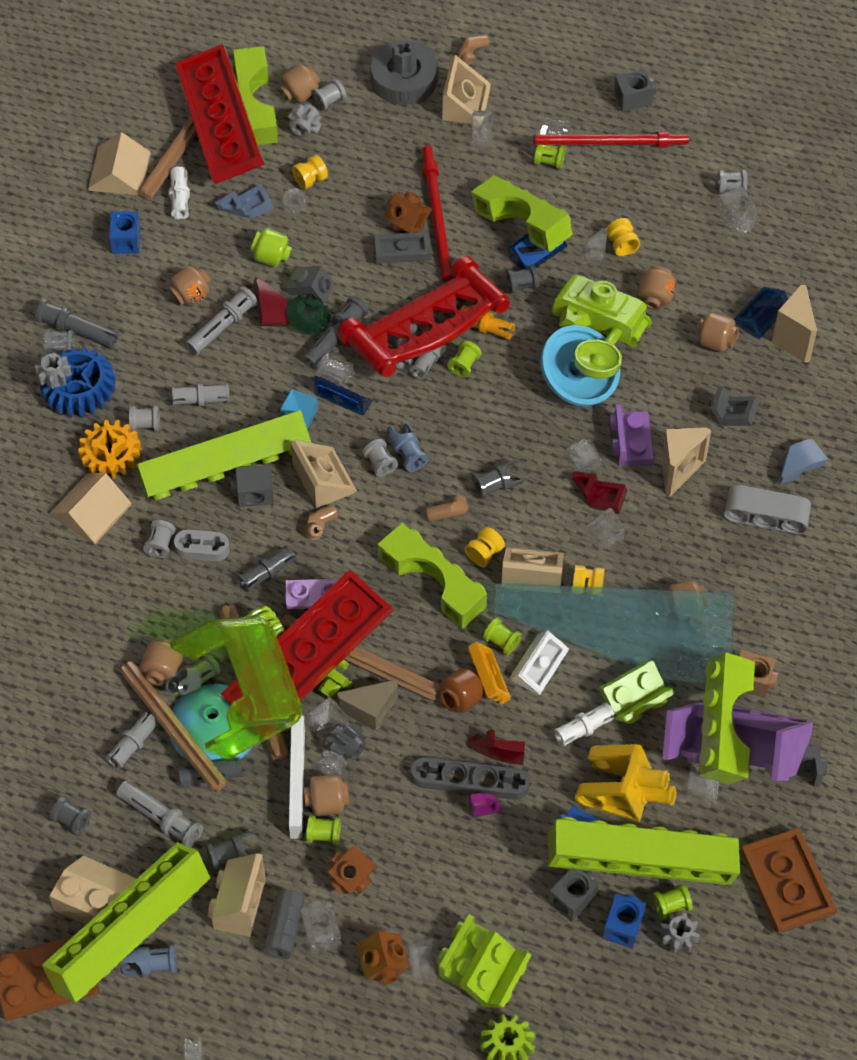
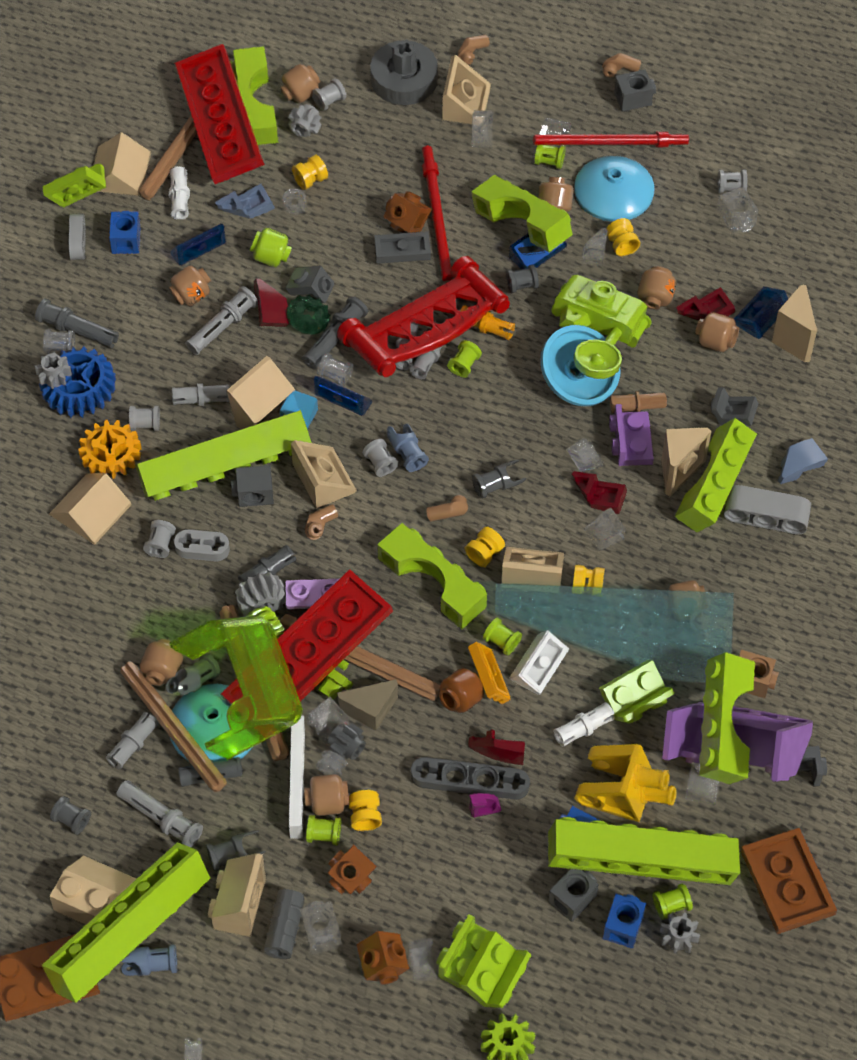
none -> lime bracket [42,163,106,207]
none -> light grey beam [69,213,86,260]
none -> clear blue slope [170,224,226,265]
none -> tan slope [227,356,295,429]
none -> light grey gear [235,572,286,617]
none -> yellow wheel [349,790,382,831]
none -> medium nougat head [538,177,574,212]
none -> medium azure dish [574,156,654,222]
none -> medium nougat arm [602,53,641,78]
none -> medium nougat axle [610,391,667,414]
none -> lime arch [675,418,757,532]
none -> dark red slope [676,287,736,320]

